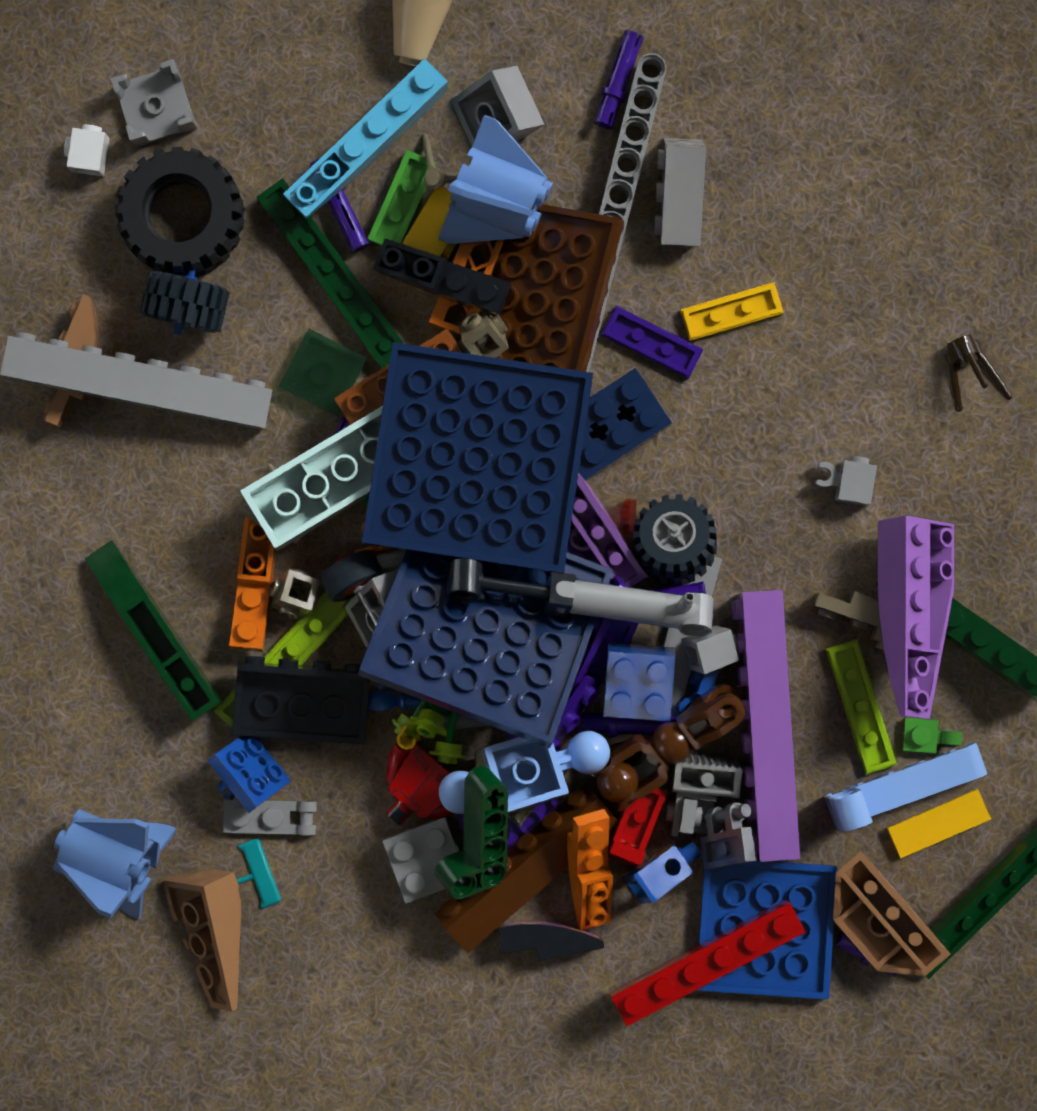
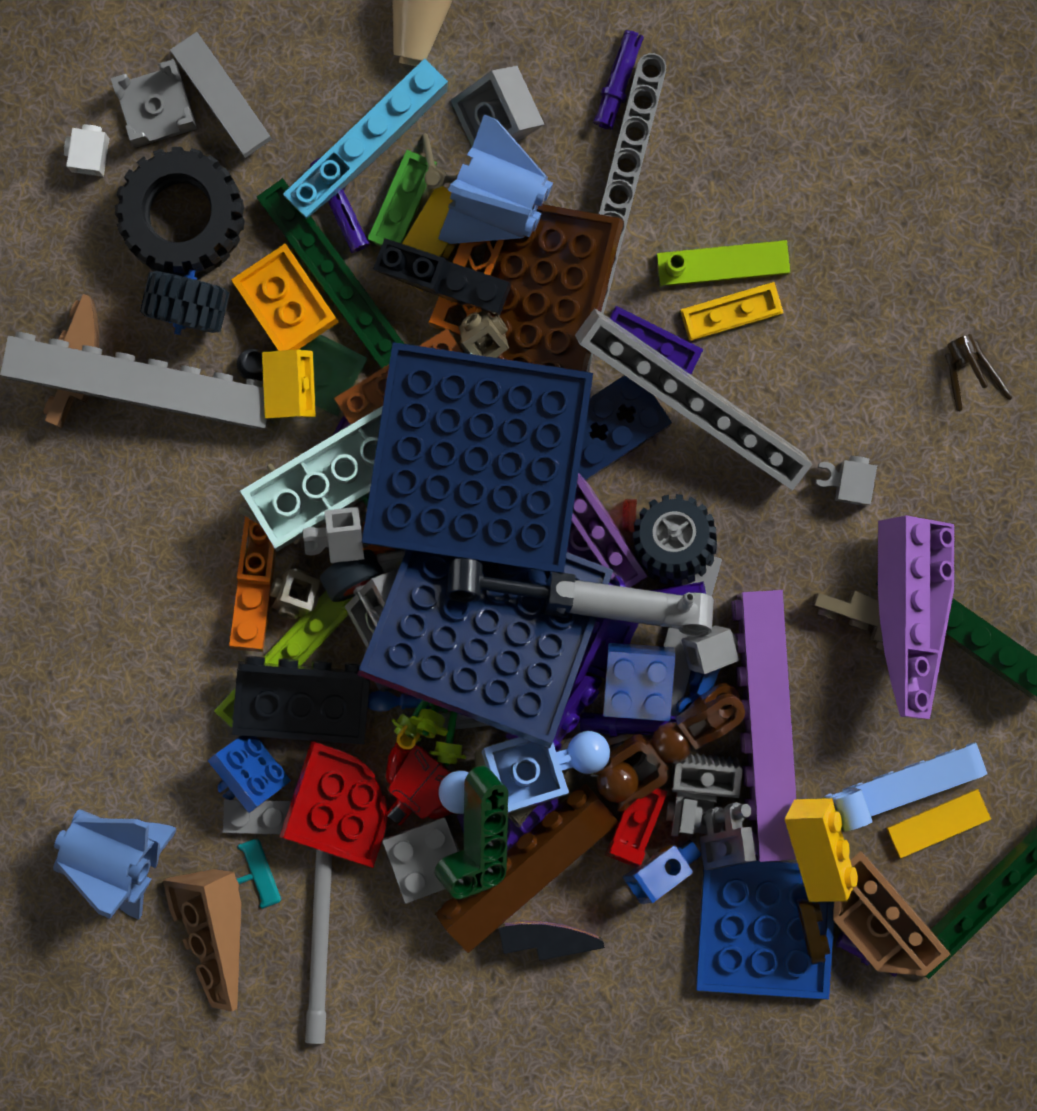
dark green slope [85,540,223,722] -> none
orange slope [567,809,613,931] -> none
red brick [610,899,805,1026] -> none
light grey wedge [654,138,706,246] -> none
lime tile [825,639,897,775] -> none
bright green plate [902,718,962,753] -> none
none -> light grey slope [170,32,272,158]
none -> light orange plate [231,243,339,351]
none -> black plate [236,349,263,380]
none -> yellow panel [262,350,316,419]
none -> red plate [279,741,387,868]
none -> light grey brick [303,507,364,563]
none -> light grey piece [305,849,332,1044]
none -> light grey brick [575,308,812,491]
none -> lime piece [656,240,790,287]
none -> yellow brick [785,798,858,902]
none -> dark brown plate [796,897,830,965]

